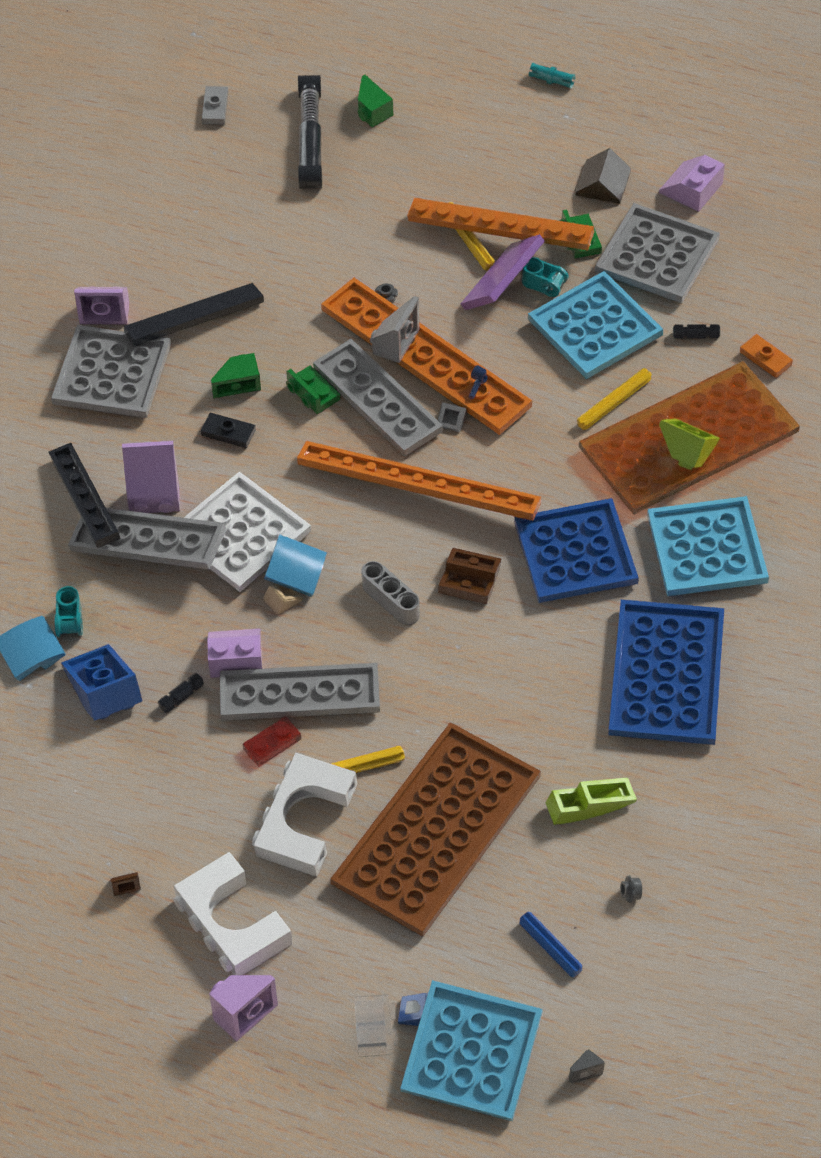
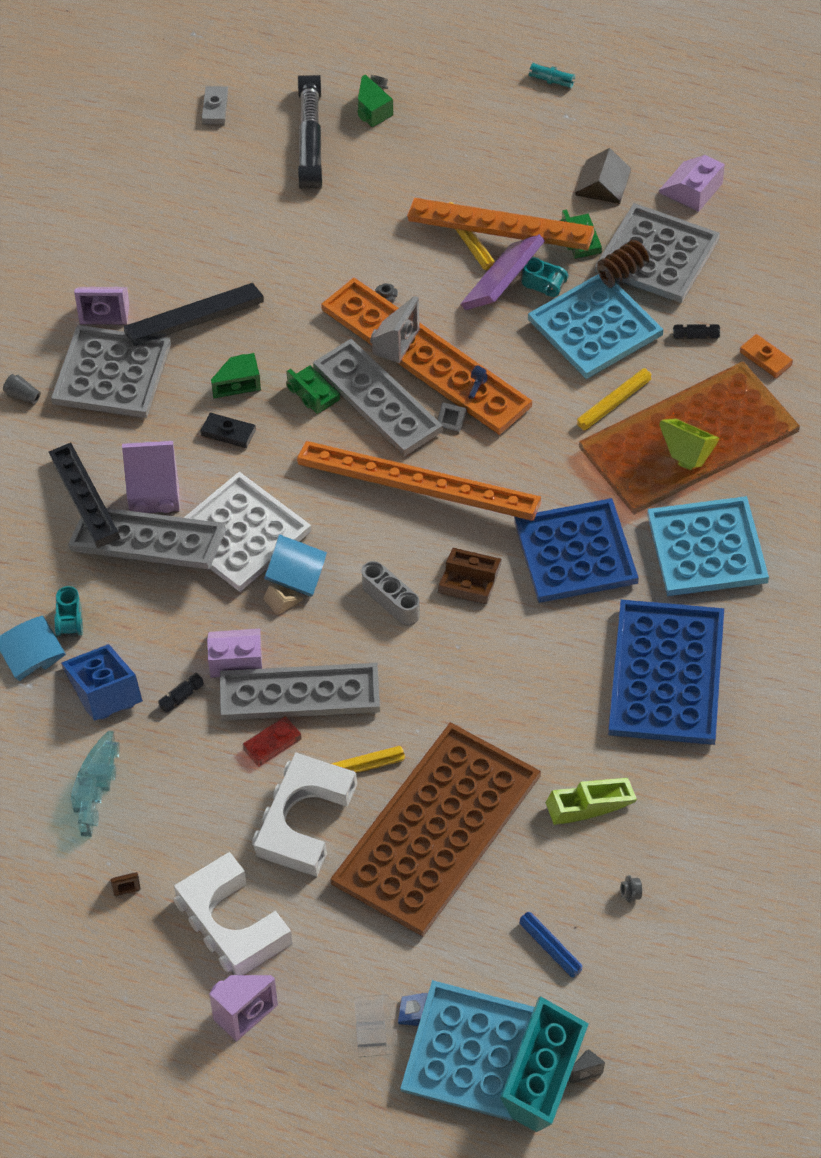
none -> dark grey cone [3,374,41,405]
none -> clear light blue slope [71,731,120,837]
none -> dark grey plate [370,75,388,90]
none -> teal slope [500,996,589,1132]
none -> reddish brown piece [597,240,649,288]

